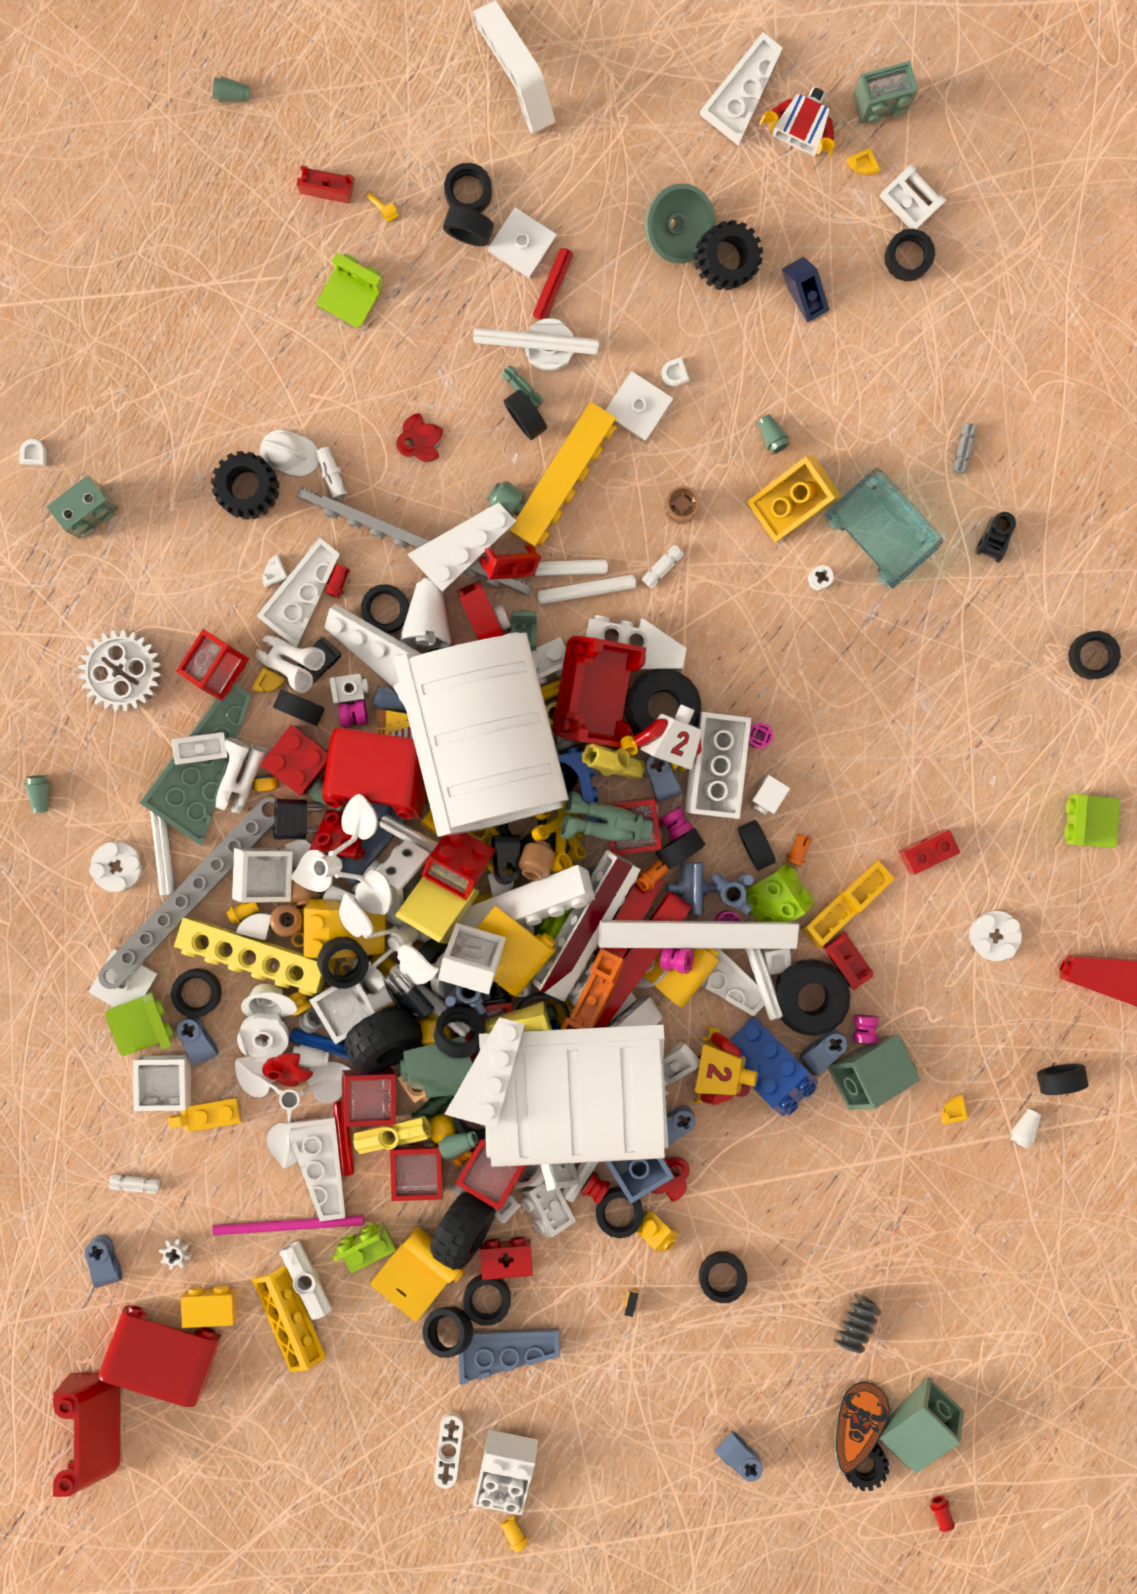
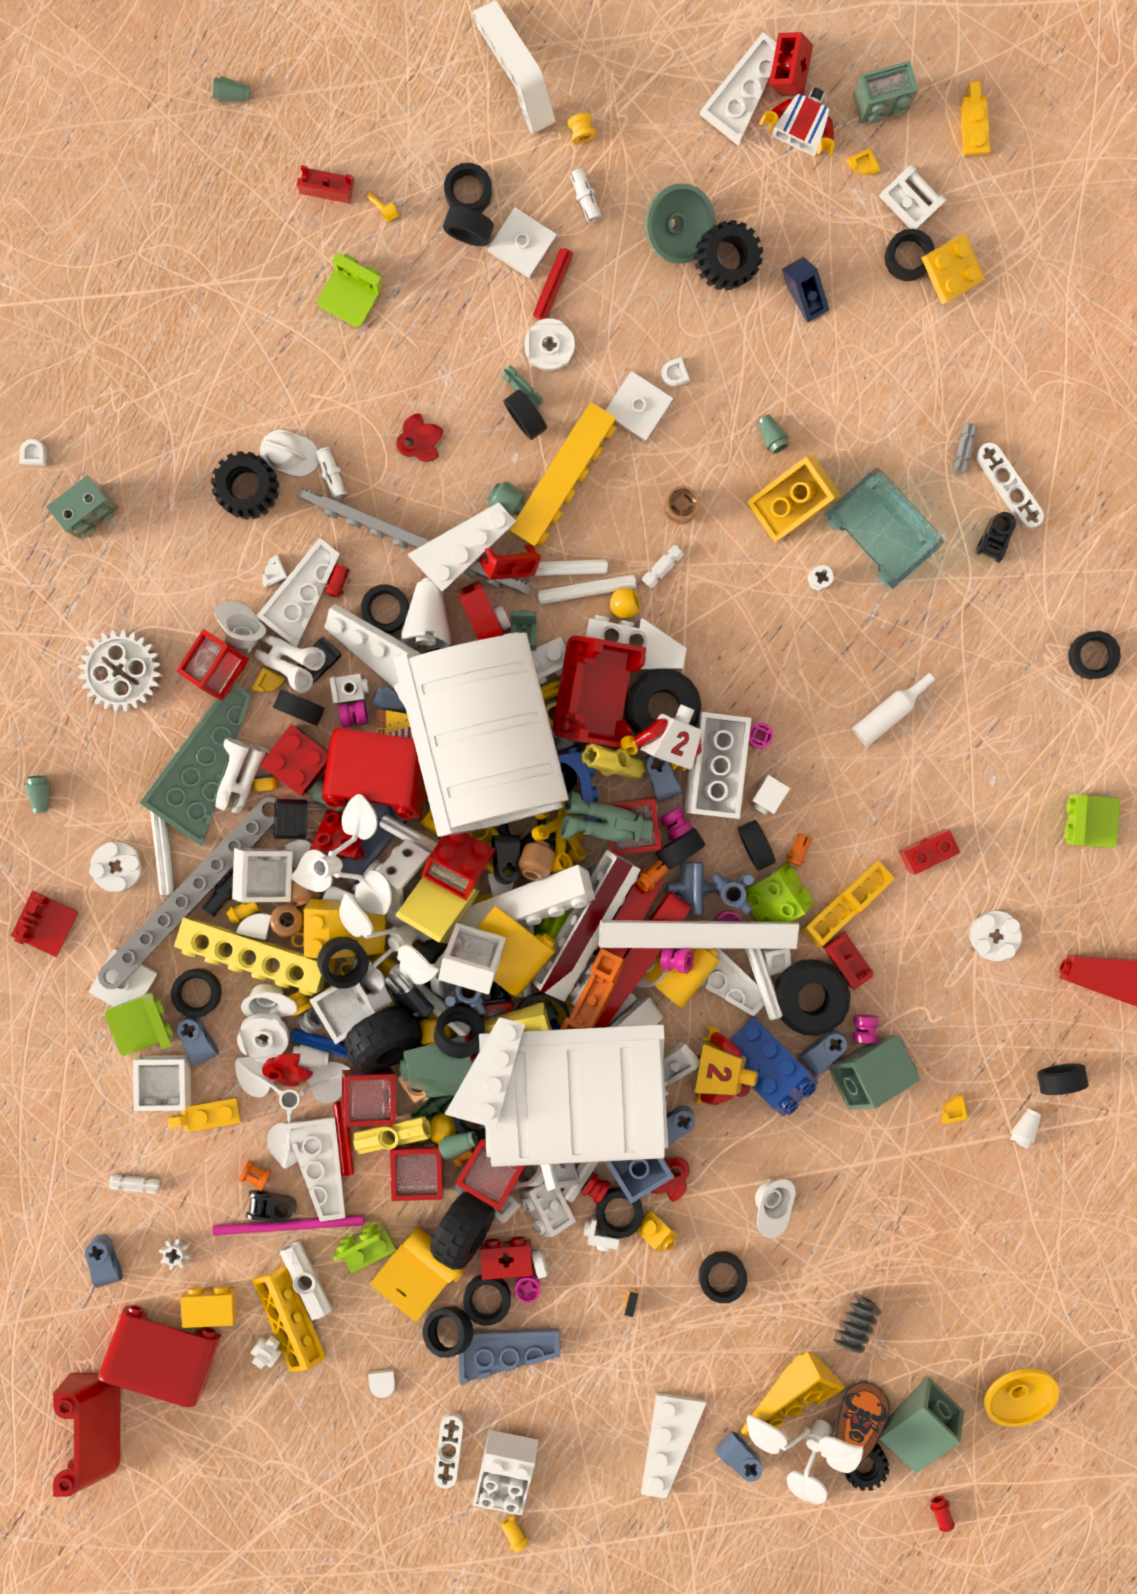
white plate [171,732,227,765] -> none
white axle [473,328,599,355] -> none
none -> red hinge [11,890,78,957]
none -> black pin [202,869,233,917]
none -> white piece [215,601,266,653]
none -> orange bush [239,1160,272,1192]
none -> black piece [246,1190,297,1223]
none -> white gear [250,1336,282,1369]
none -> white tile [368,1369,395,1398]
none -> dark pink wheel [515,1272,540,1303]
none -> white tile [531,1249,548,1279]
none -> yellow wheel [567,113,597,144]
none -> white pin [569,168,602,223]
none -> white bracket [583,1214,619,1252]
none -> yellow piece [610,587,640,619]
none -> white wing [641,1392,707,1498]
none -> yellow wedge [741,1352,845,1437]
none -> white plant [747,1415,863,1504]
none -> white piece [755,1179,796,1238]
none -> red brick [769,32,813,96]
none -> white piece [852,673,935,747]
none -> yellow plate [921,233,985,304]
none -> yellow hinge [960,81,990,156]
none -> white beam [976,443,1044,529]
none -> yellow dish [984,1368,1059,1427]

